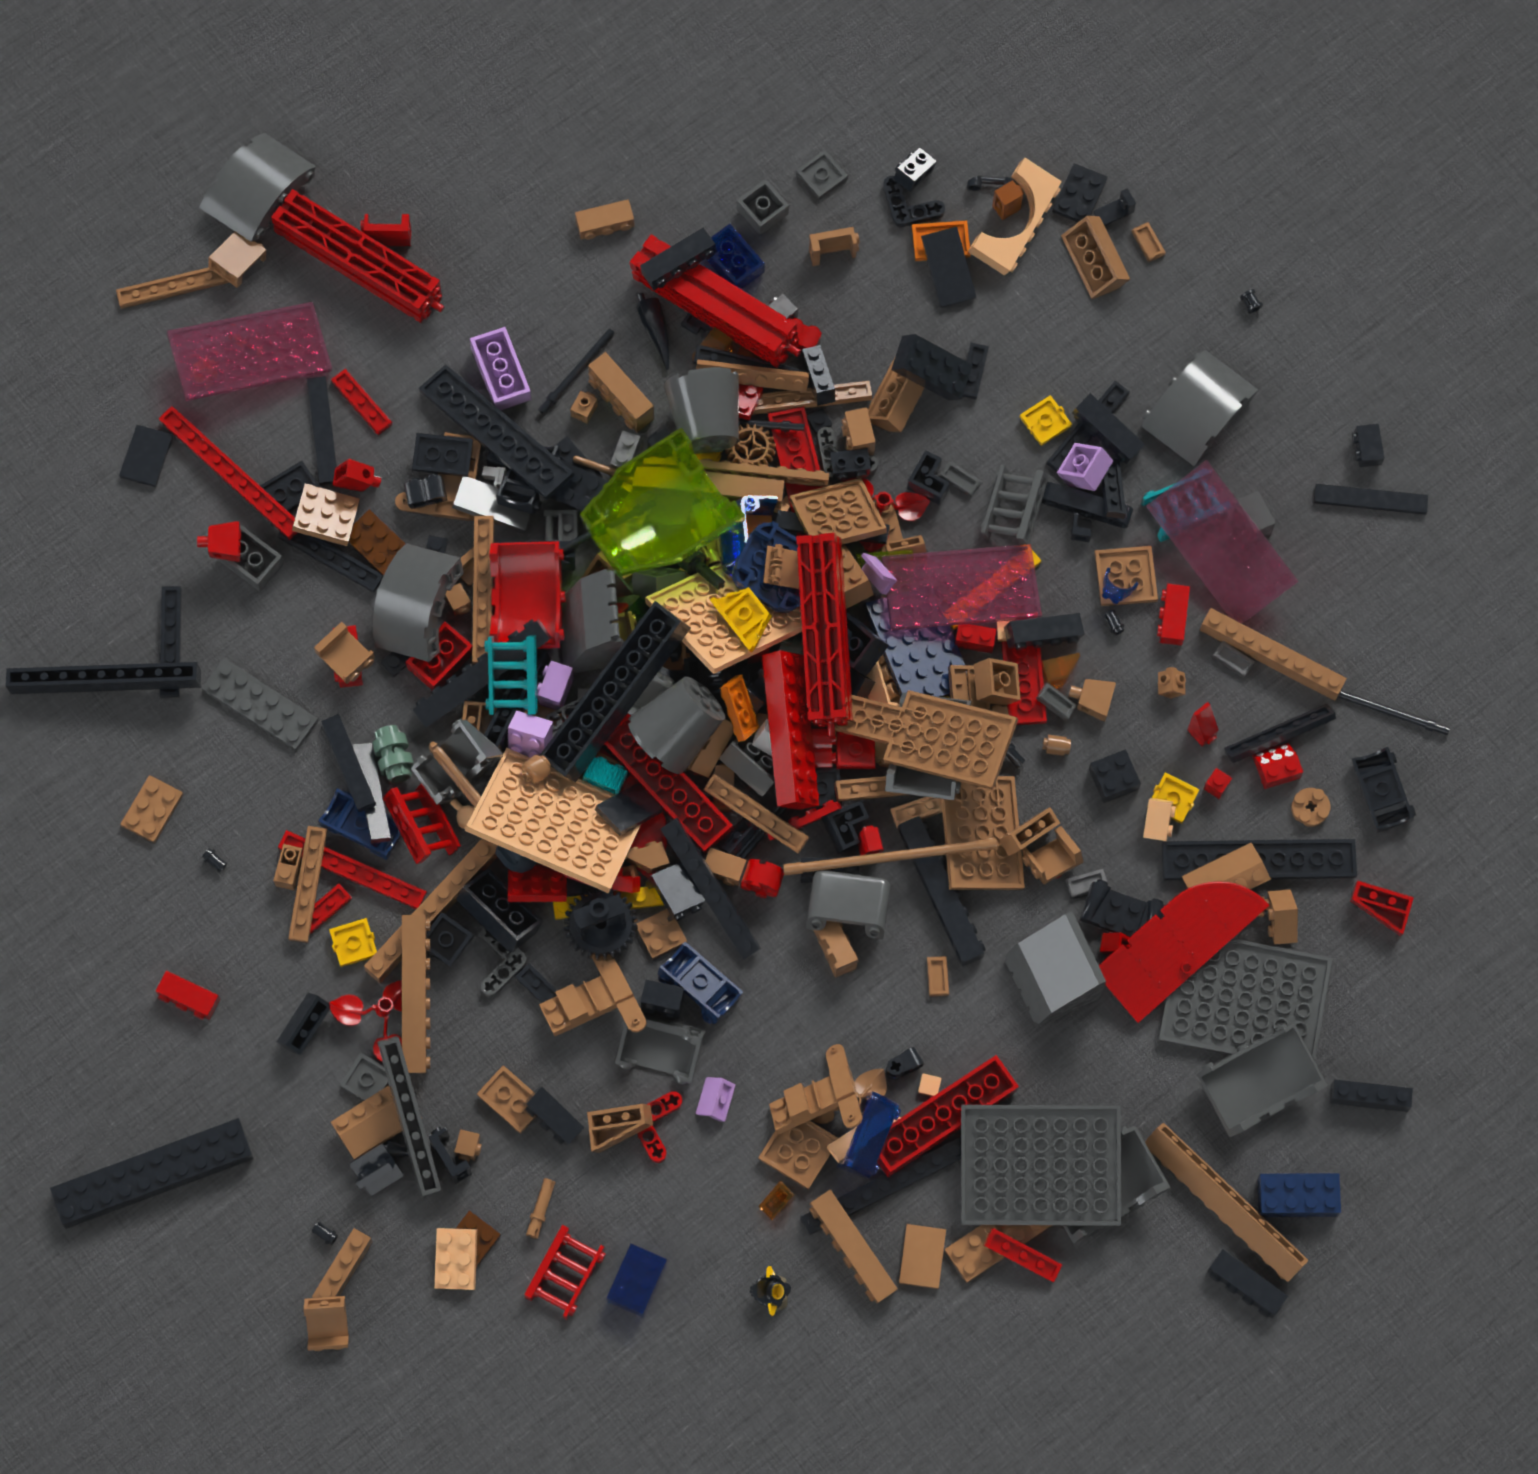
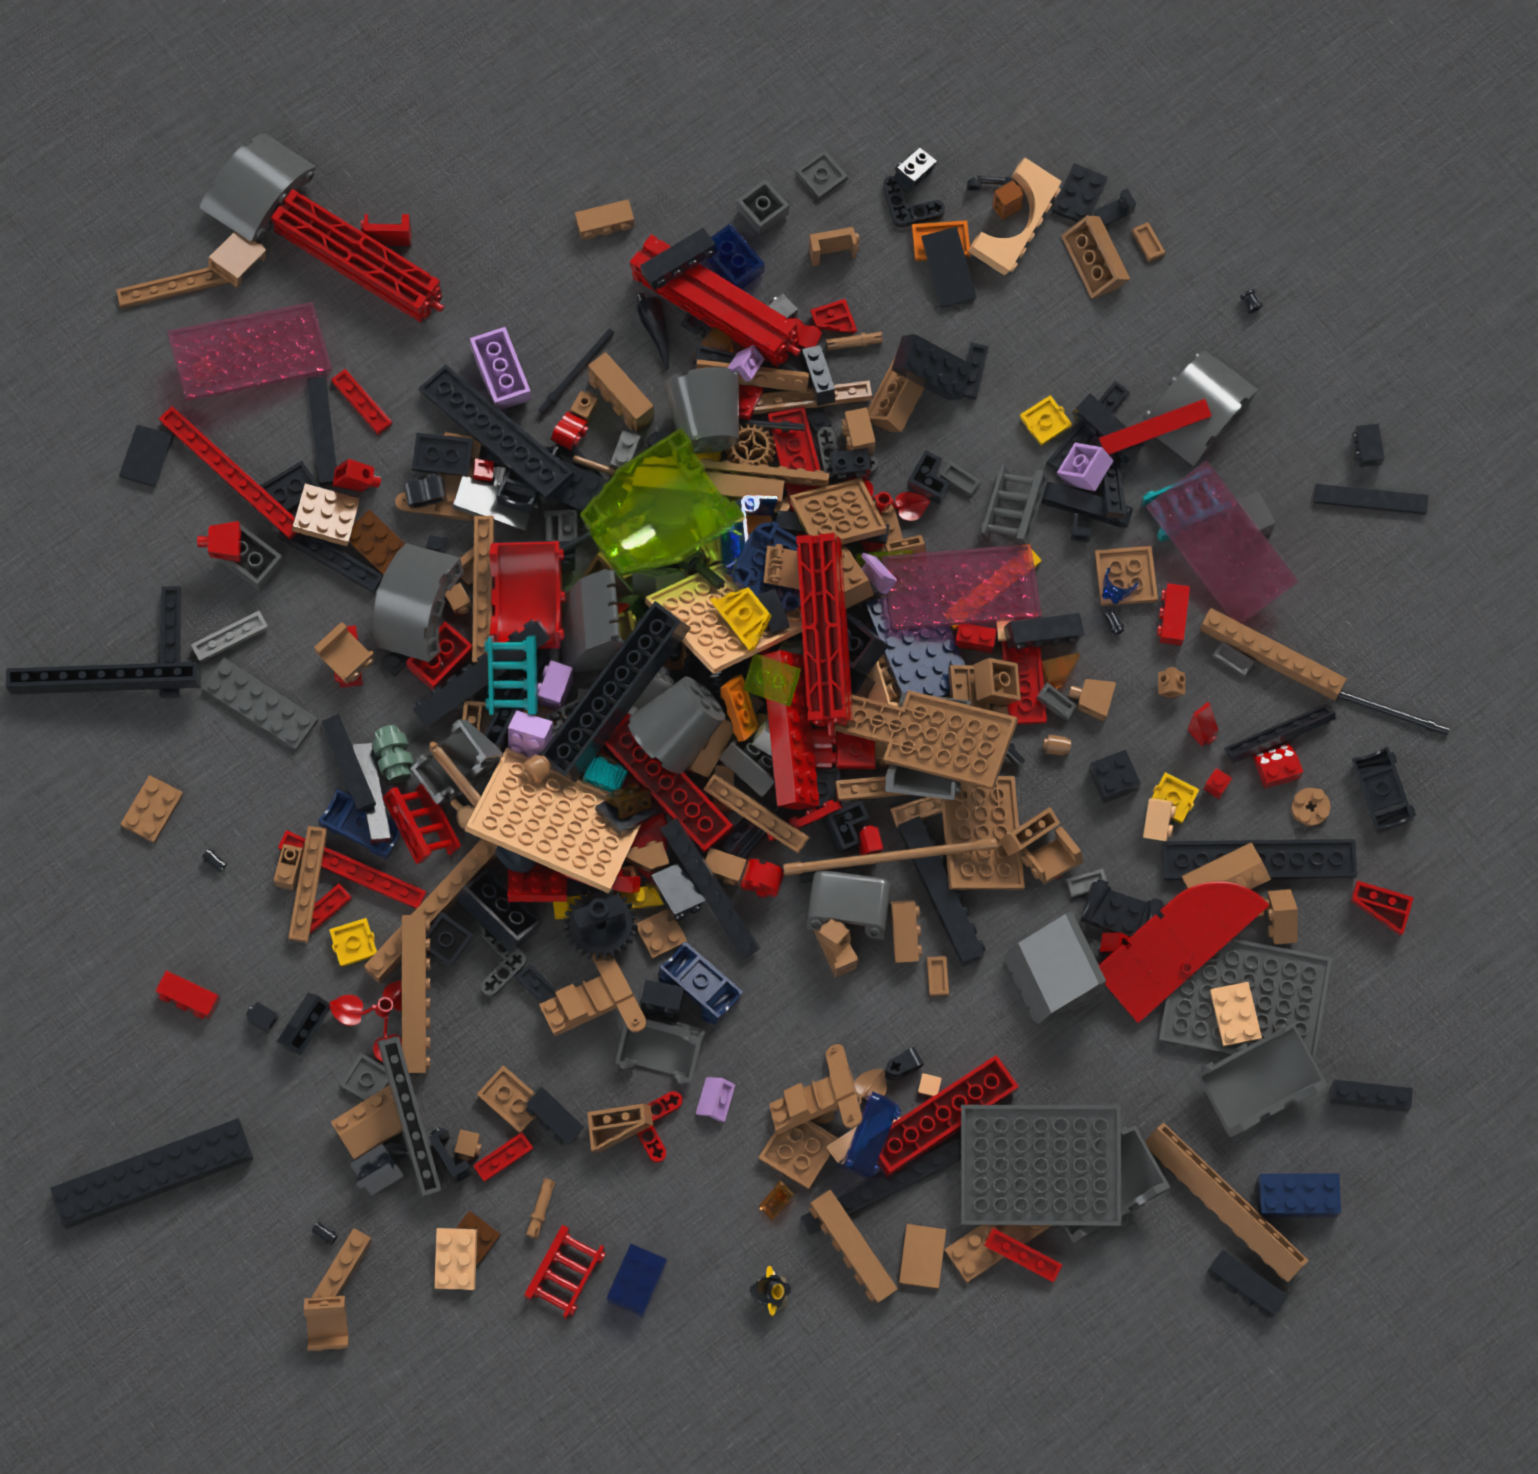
none -> light grey plate [191,611,269,663]
none -> black brick [246,1002,279,1034]
none -> plate [473,459,494,481]
none -> red plate [473,1132,533,1183]
none -> red brick [550,411,589,450]
none -> dark brown bracket [606,783,652,819]
none -> lavender panel [728,345,765,382]
none -> clear neon green tile [743,654,801,706]
none -> black slope [757,589,790,634]
none -> red wing [810,299,857,334]
none -> medium nougat brick [819,919,851,954]
none -> medium nougat pin [826,332,883,351]
none -> medium nougat wedge [890,900,922,963]
none -> red tile [1099,399,1212,455]
none -> light nougat plate [1210,982,1262,1047]

